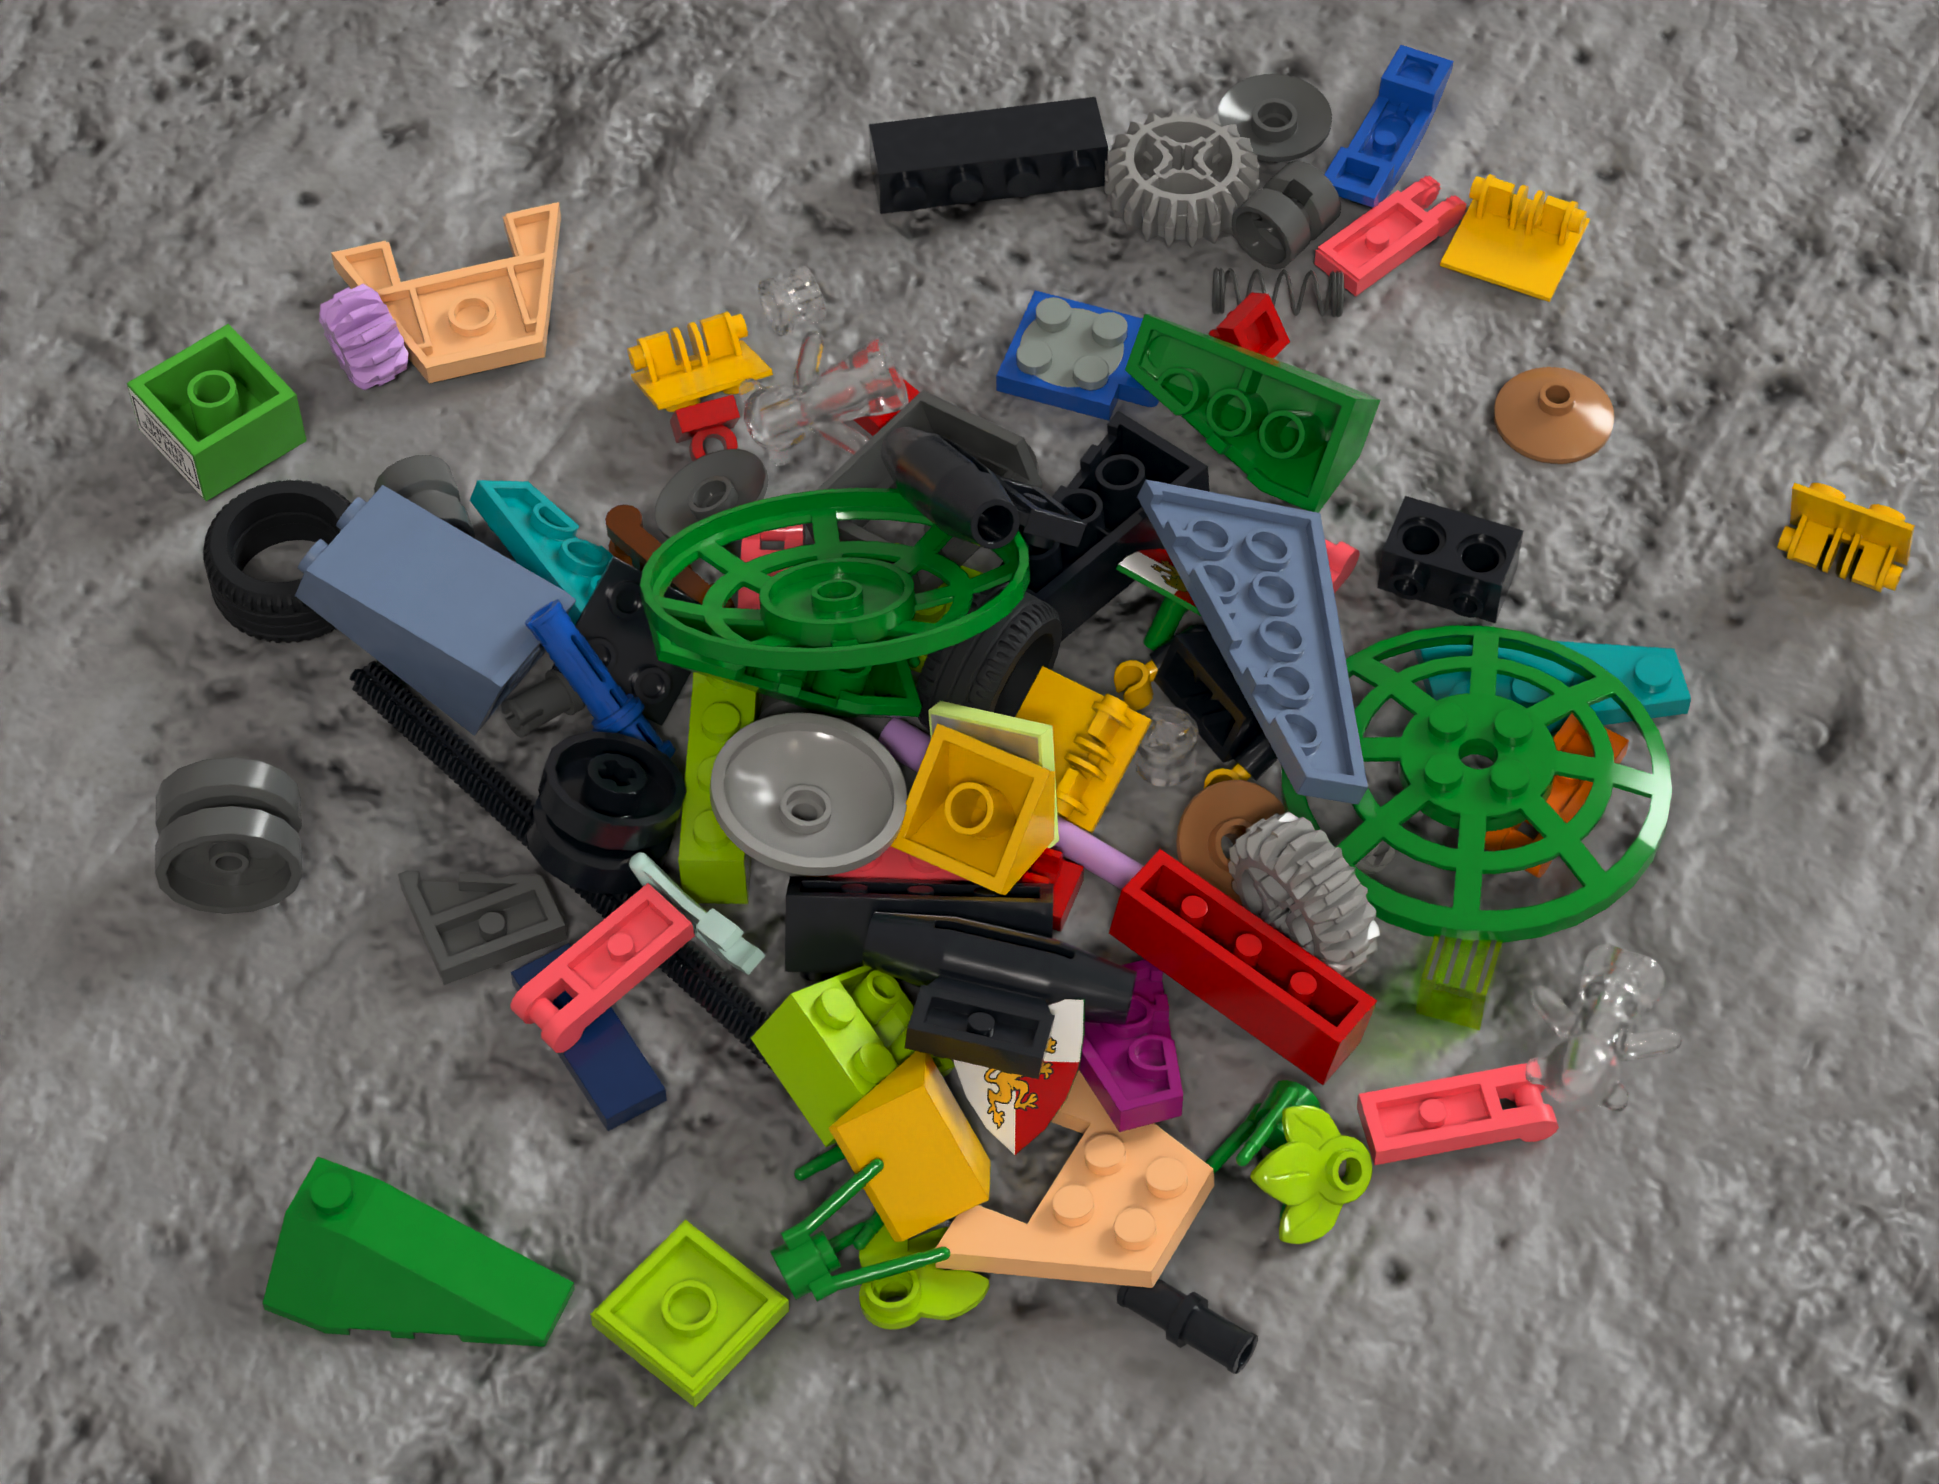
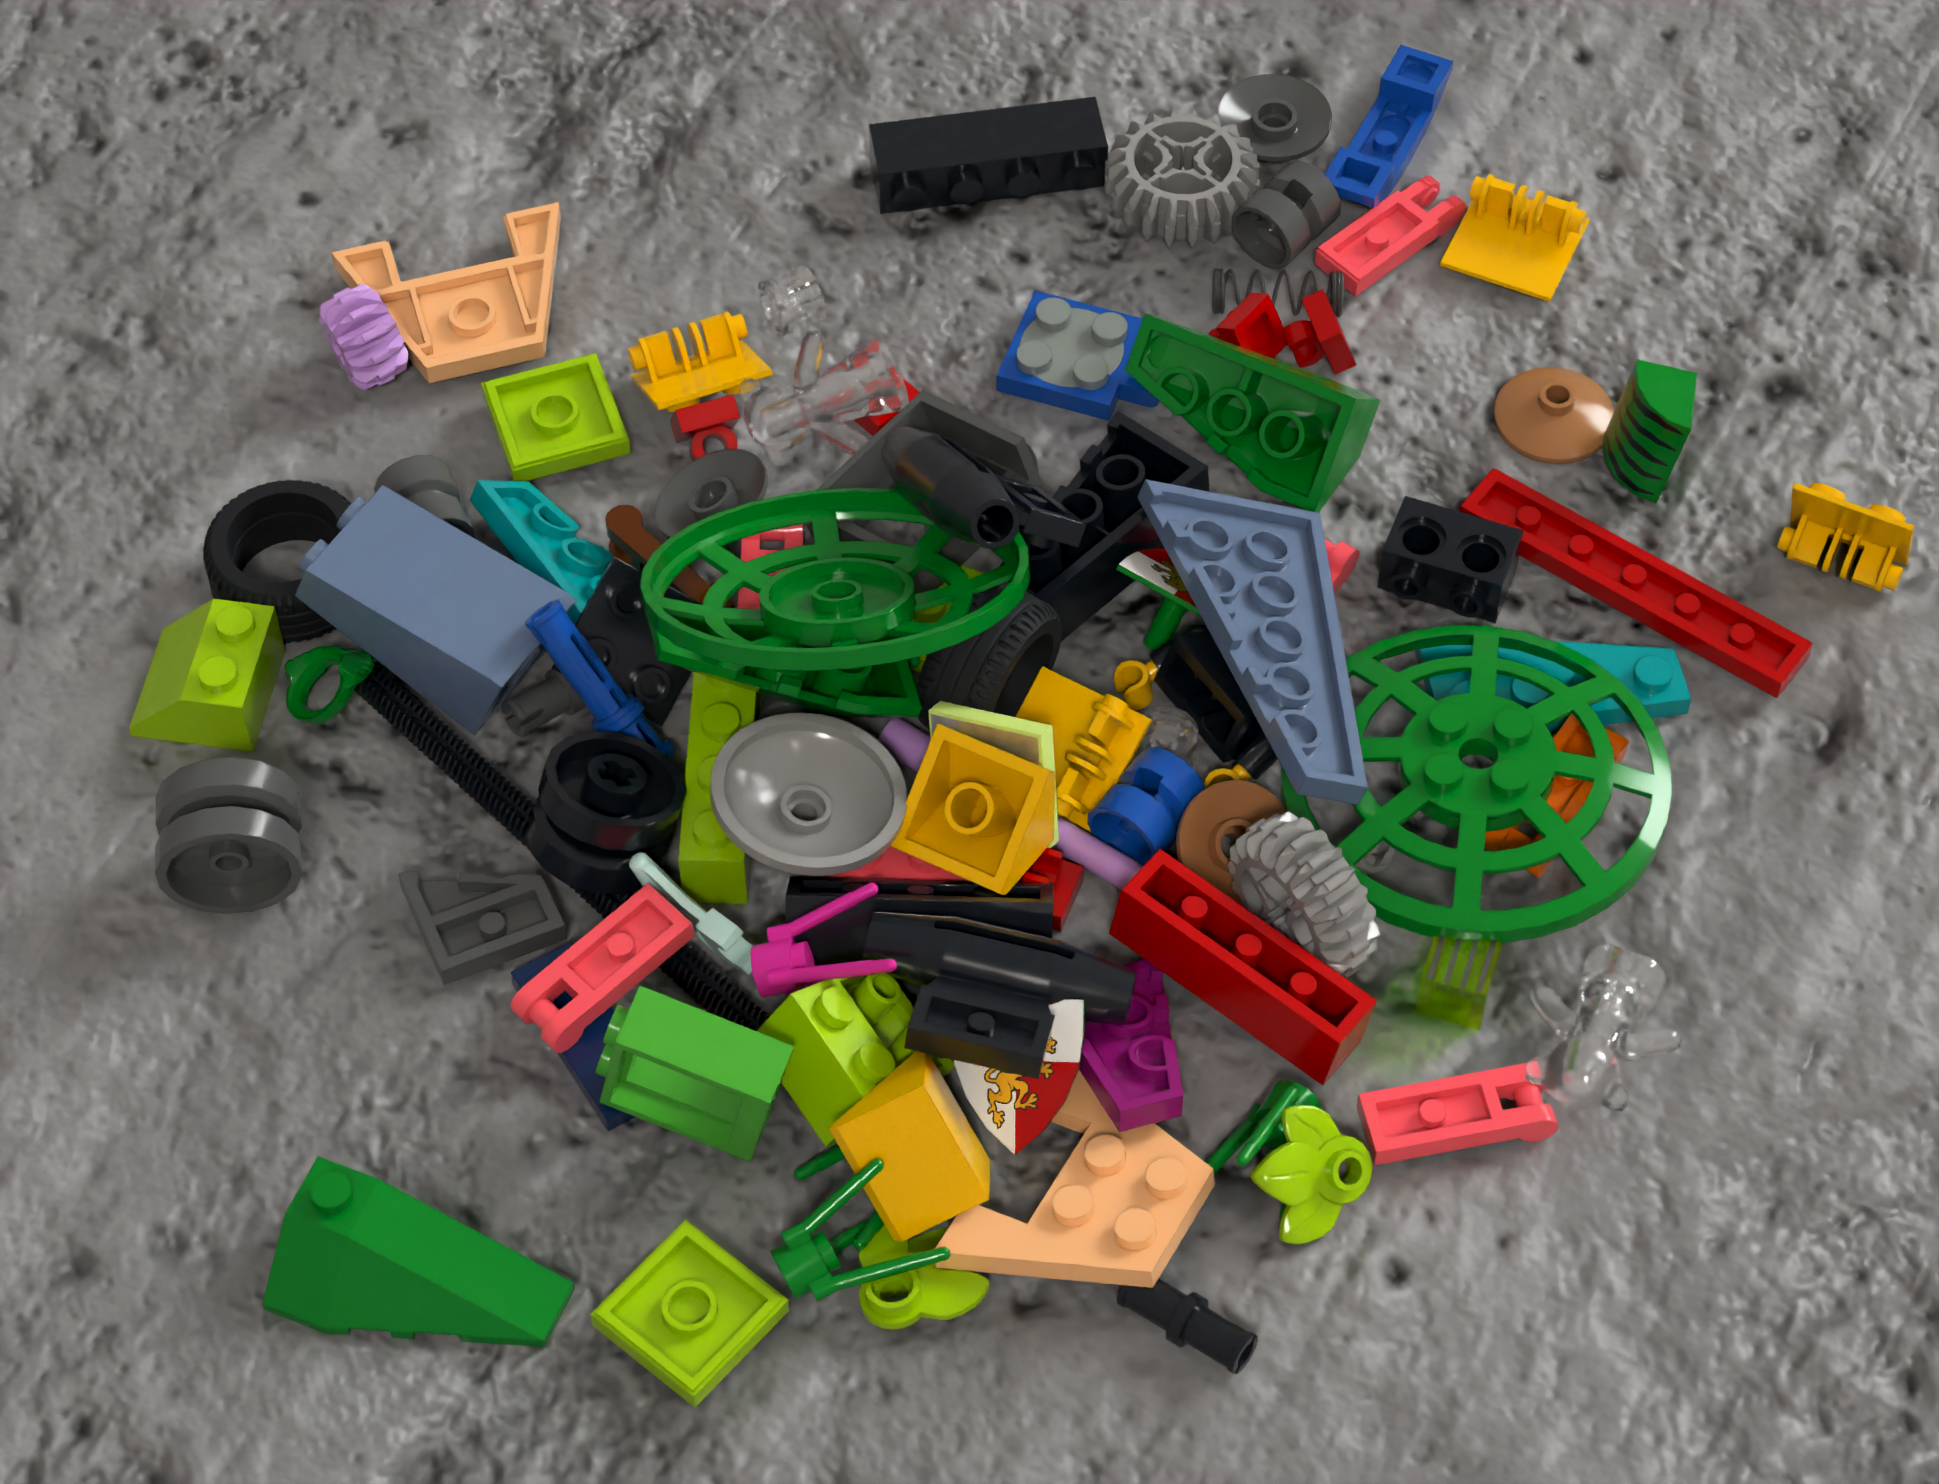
bright green brick [127,324,307,501] -> none
none -> lime slope [129,599,285,752]
none -> green piece [285,646,374,724]
none -> lime plate [481,353,631,481]
none -> bright green window [595,986,794,1162]
none -> dark pink plant [750,882,897,998]
none -> blue wheel [1088,747,1205,865]
none -> red tile [1283,289,1357,375]
none -> red plate [1460,467,1813,698]
none -> green brick [1603,359,1697,503]

